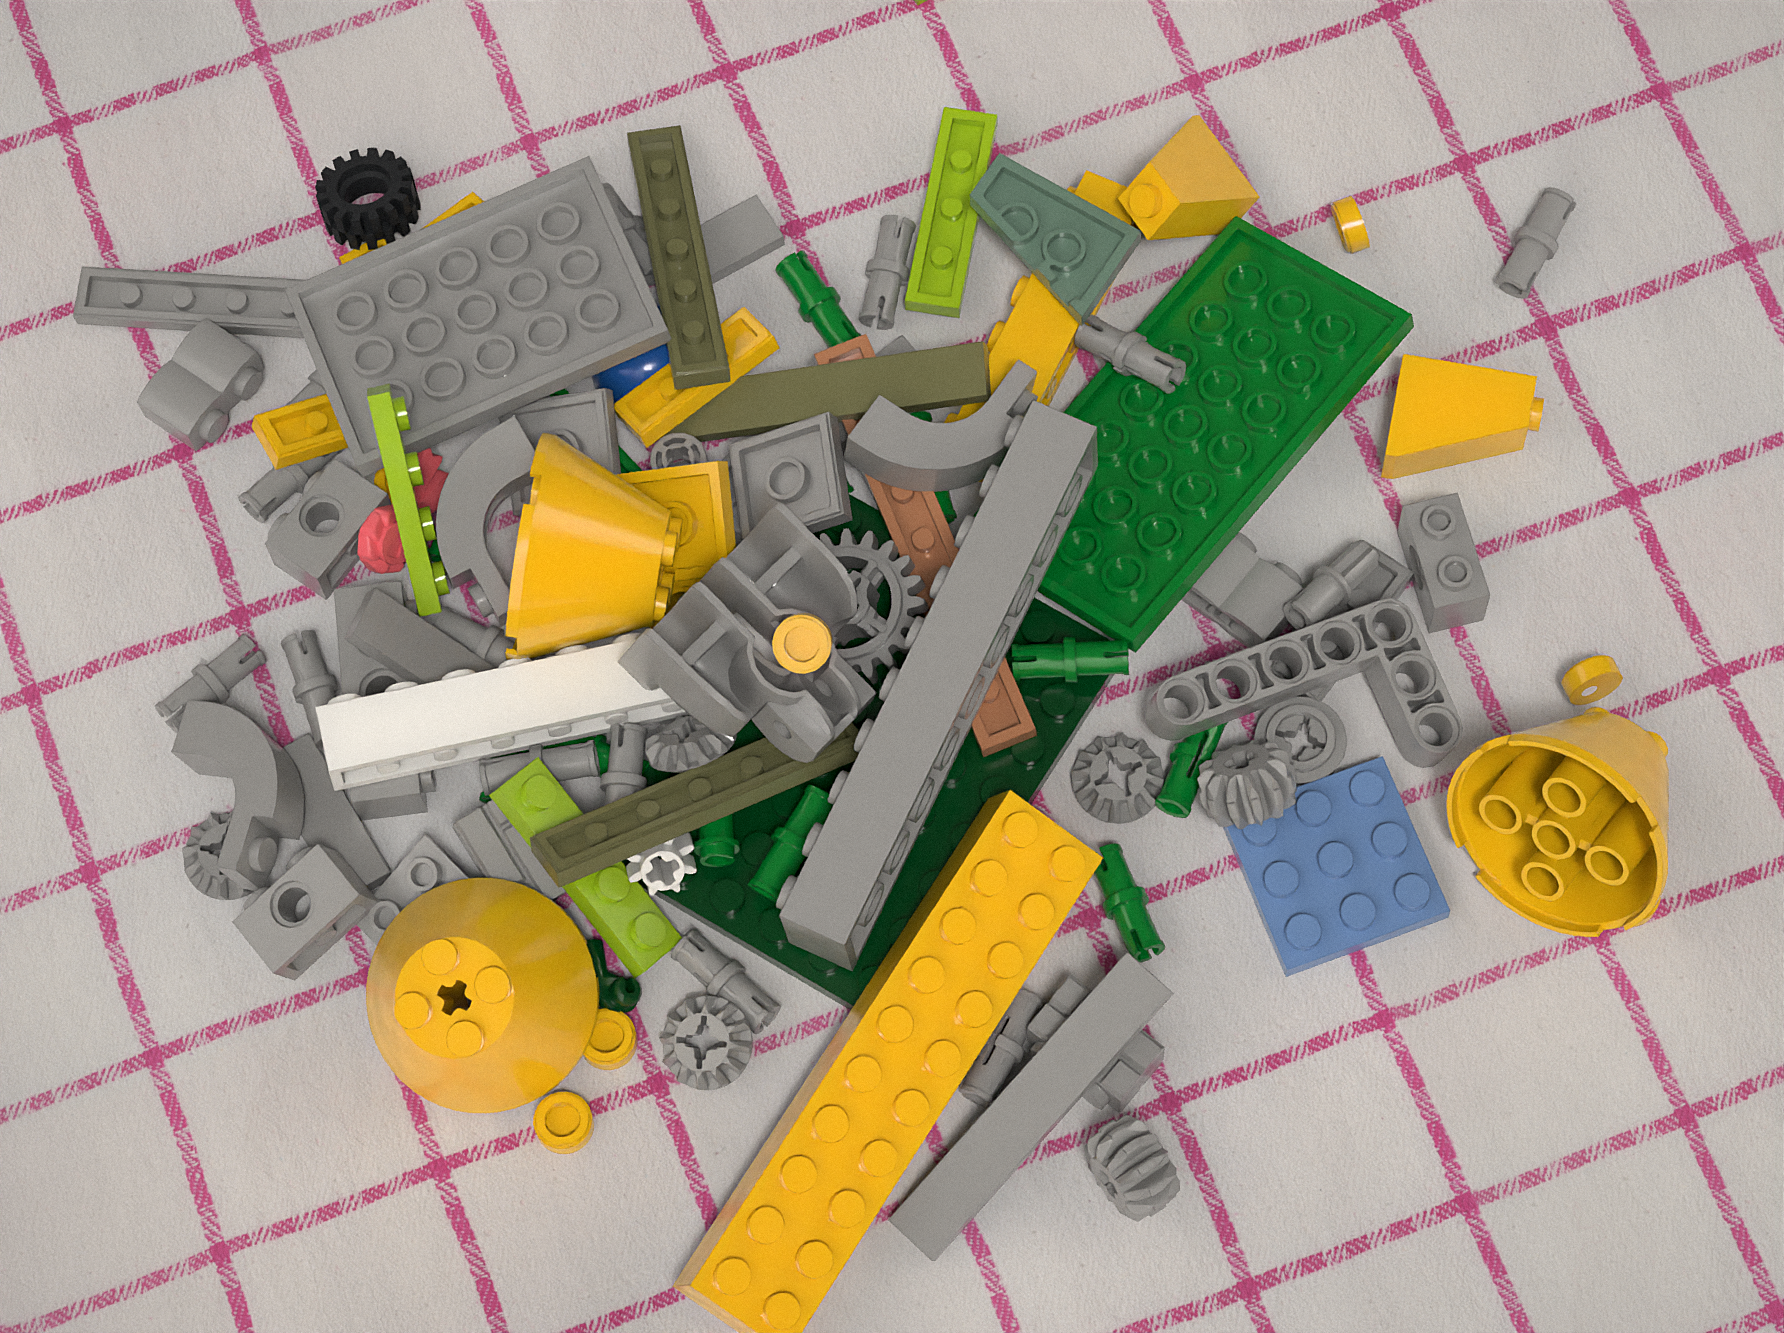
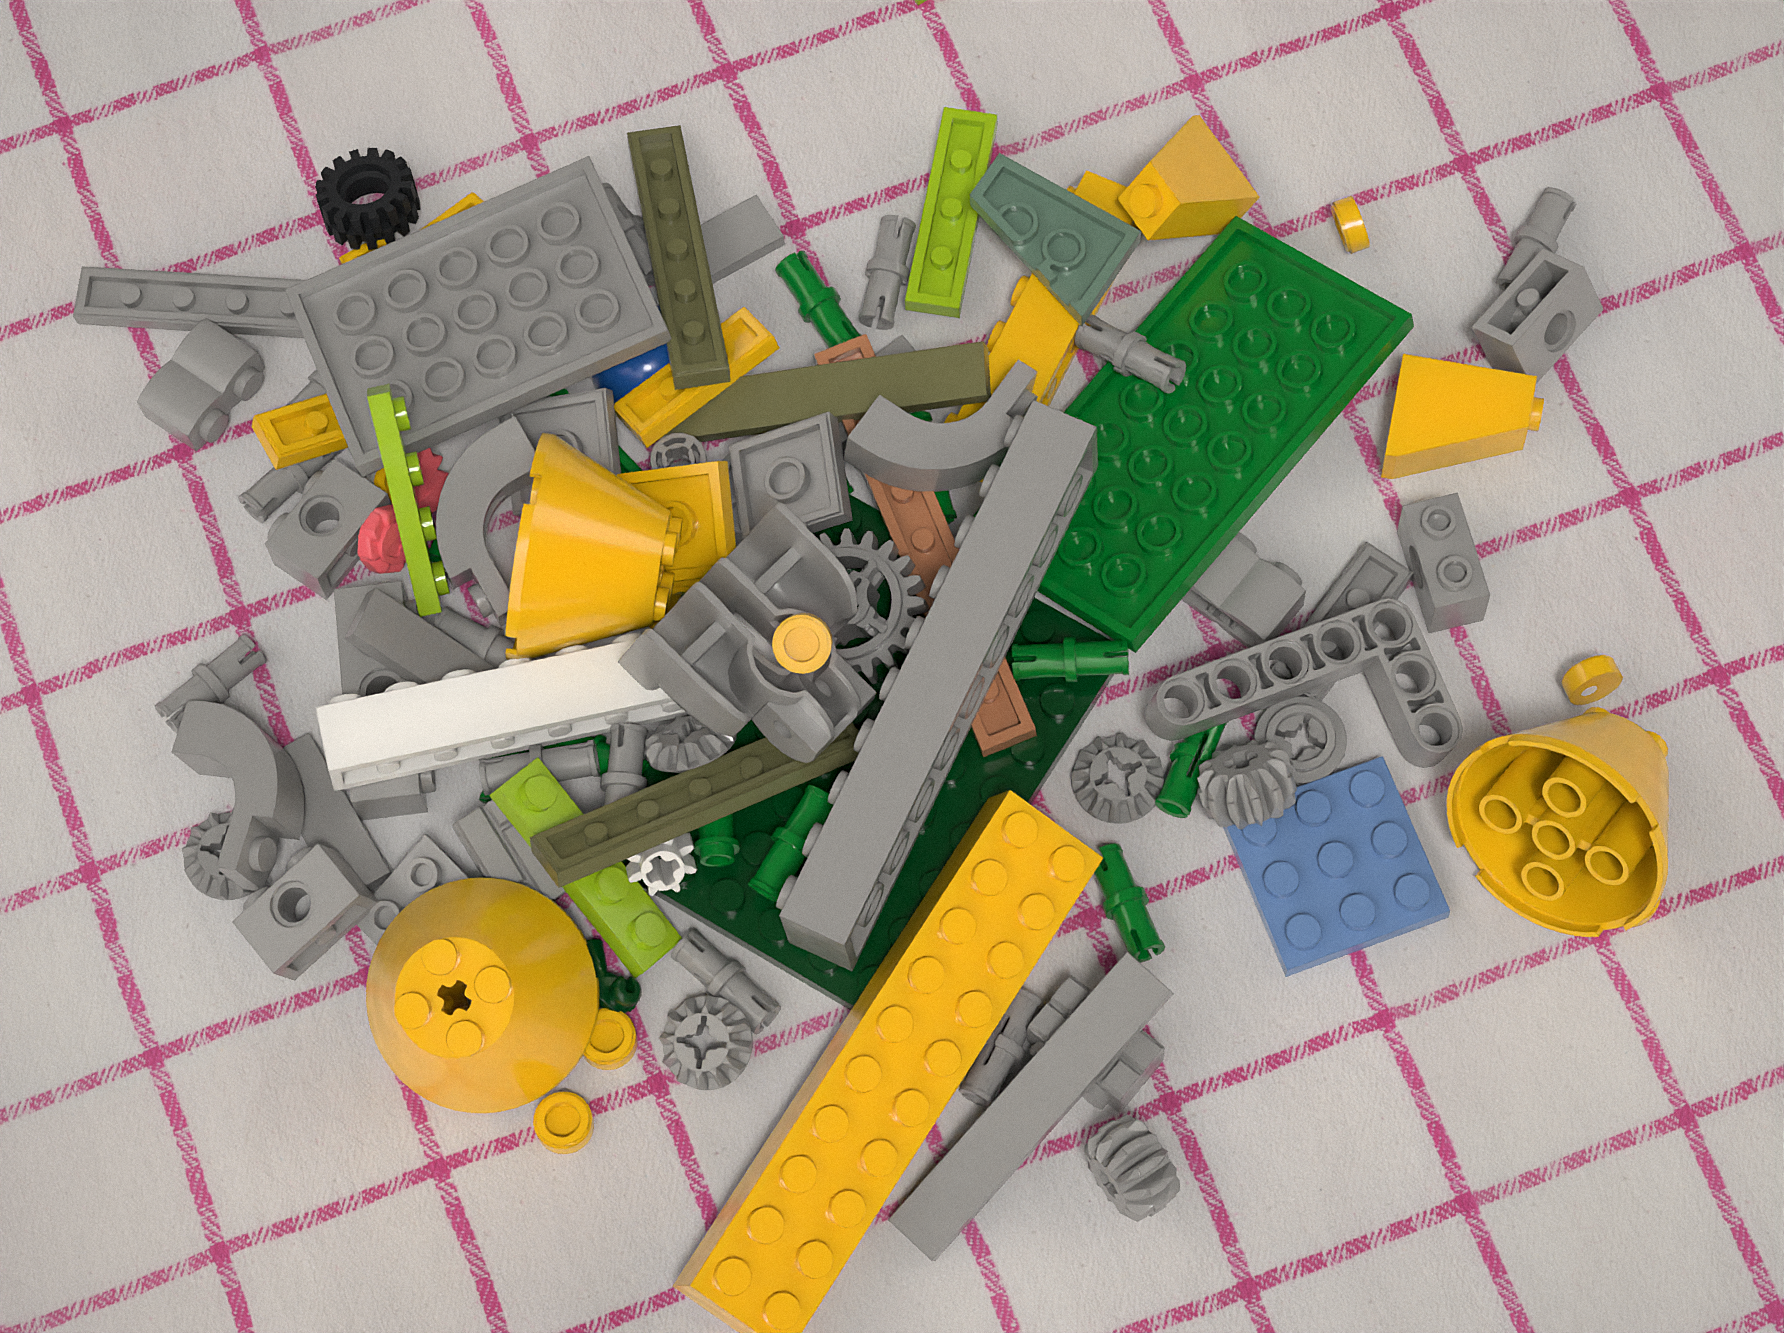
light grey pin [281,630,338,748] -> none
light grey axle [1283,540,1380,630] -> none
none -> light grey brick [1472,248,1604,384]

